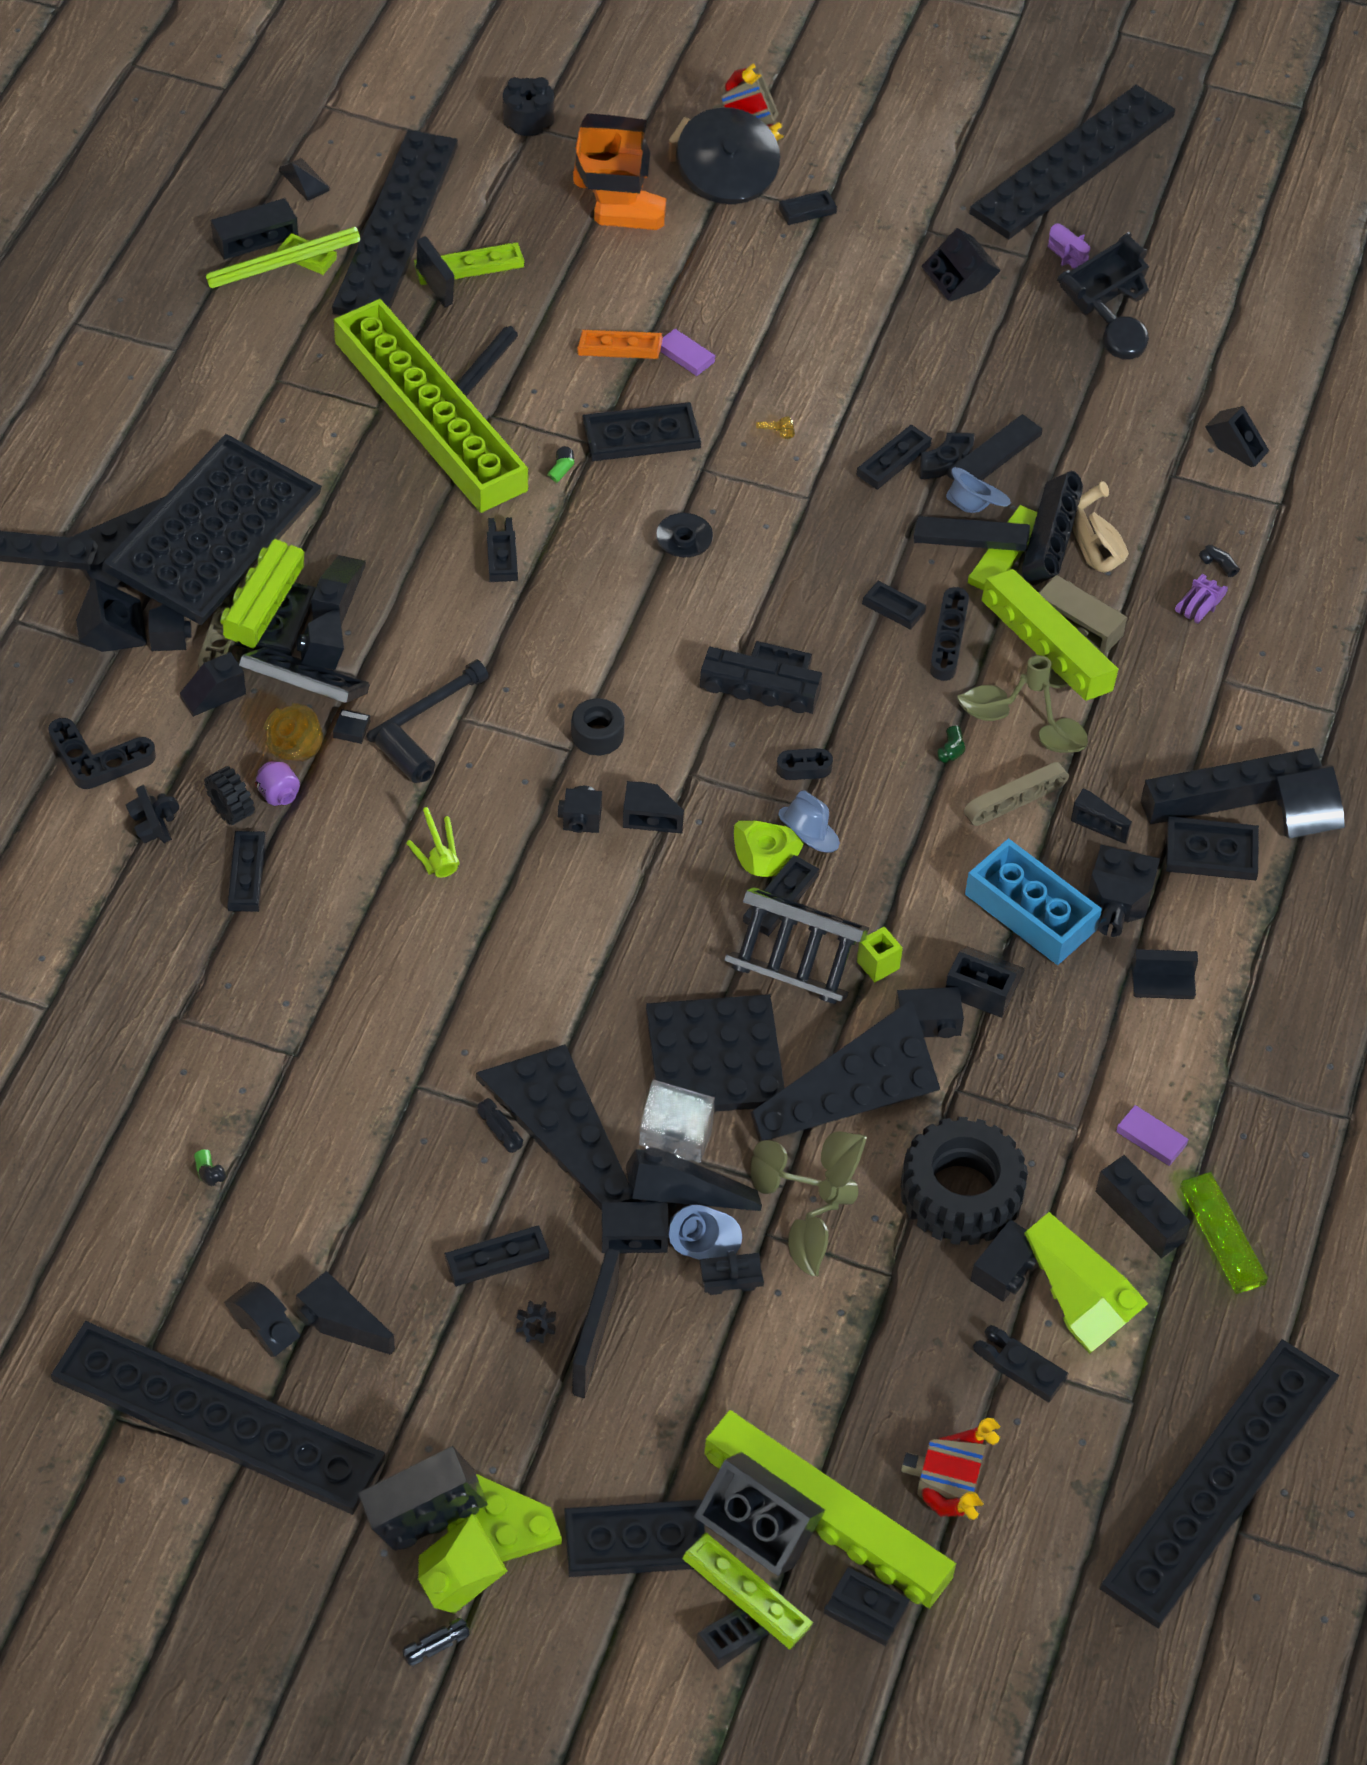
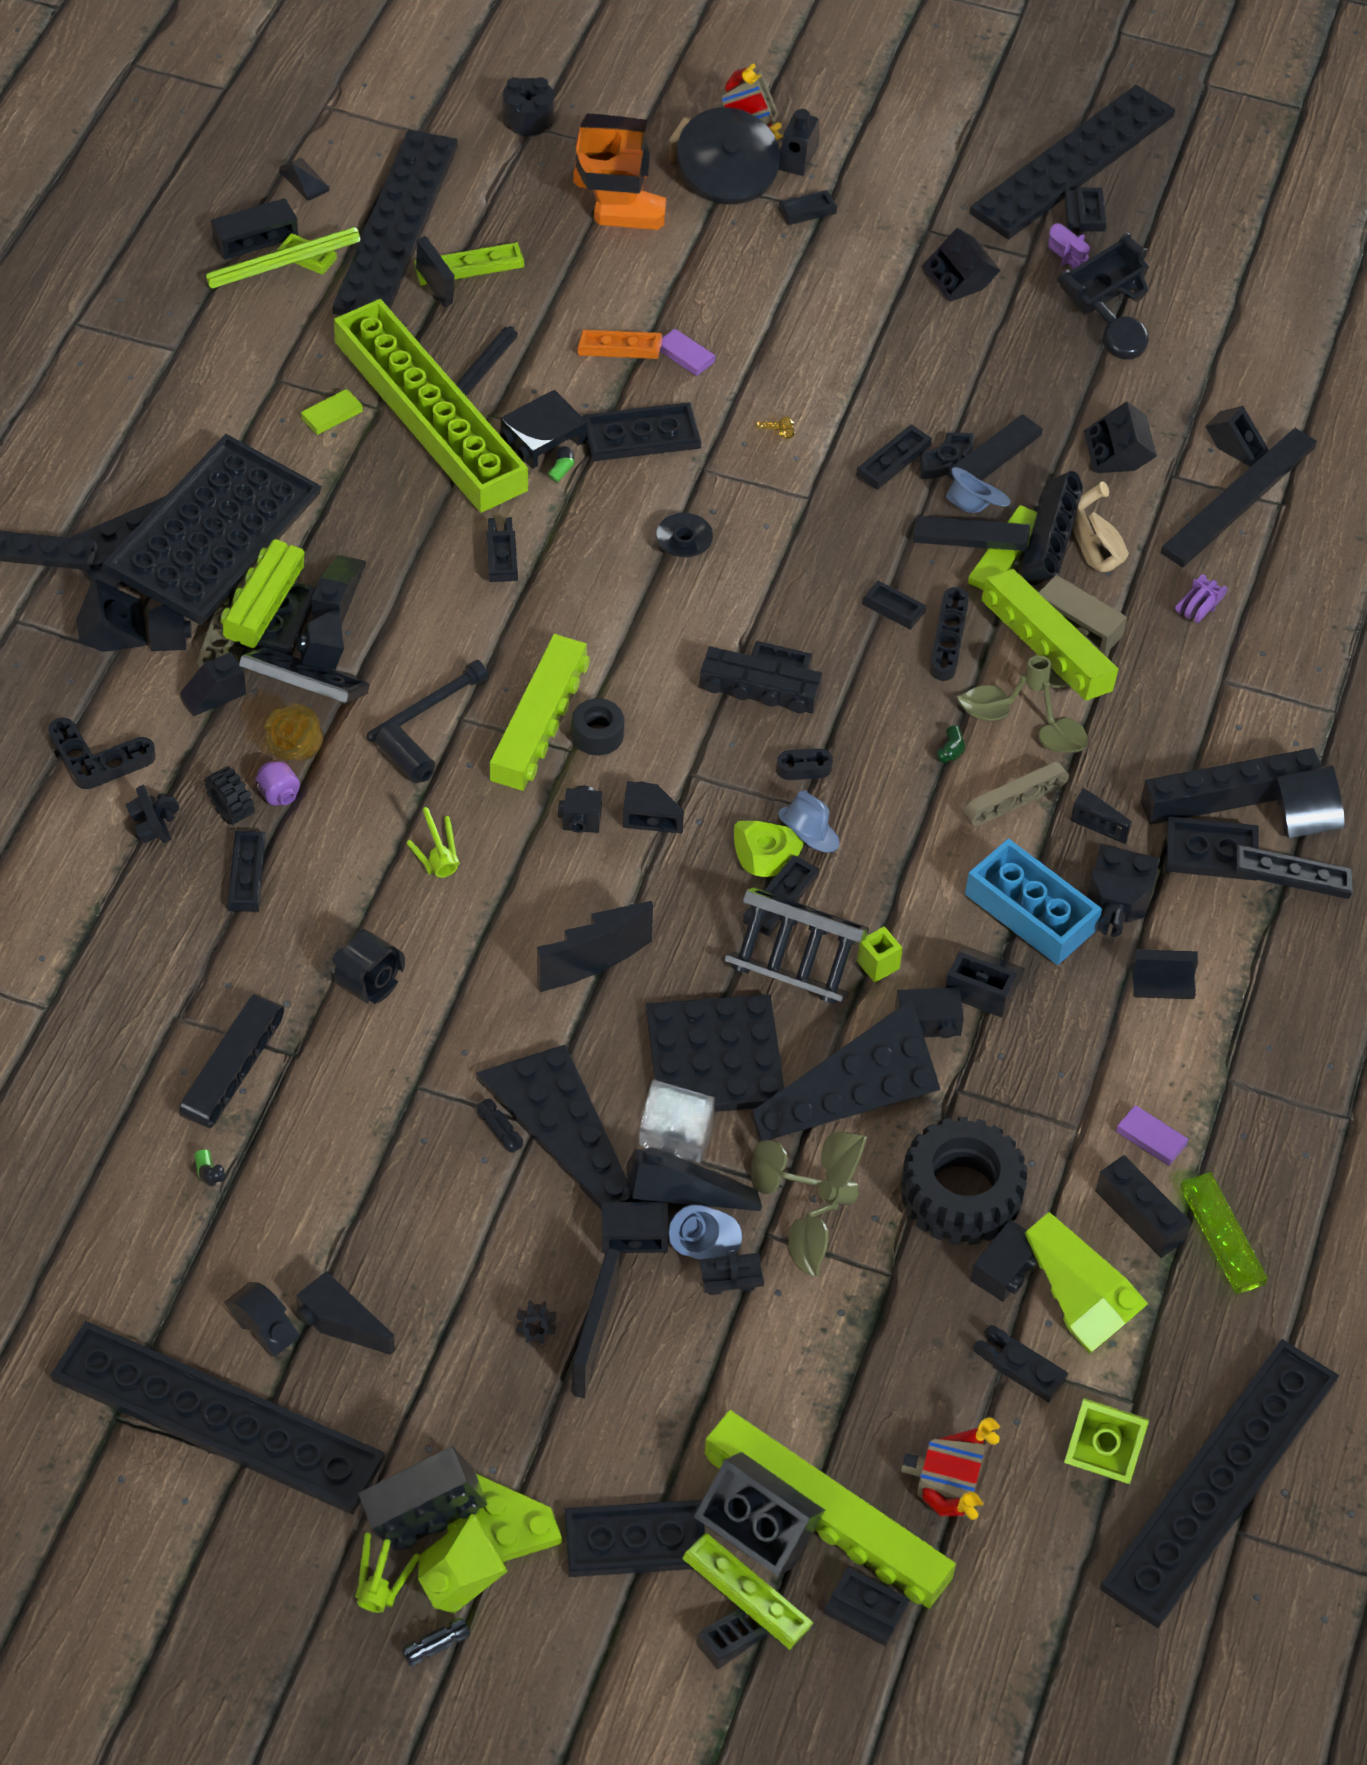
black tile [333,709,370,744] -> none
black plate [445,1225,549,1287] -> none
black arm [1199,545,1240,577] -> none
none -> black beam [179,994,284,1128]
none -> lime tile [301,389,363,435]
none -> black brick [332,929,405,1004]
none -> lime plant [355,1532,419,1613]
none -> lime brick [490,634,590,791]
none -> black panel [499,389,587,469]
none -> black slope [537,901,653,992]
none -> black torso [779,109,819,176]
none -> black plate [1064,187,1107,232]
none -> lime slope [1064,1398,1150,1484]
none -> black slope [1084,401,1157,473]
none -> black tile [1161,428,1317,567]
none -> black tile [1233,845,1353,899]

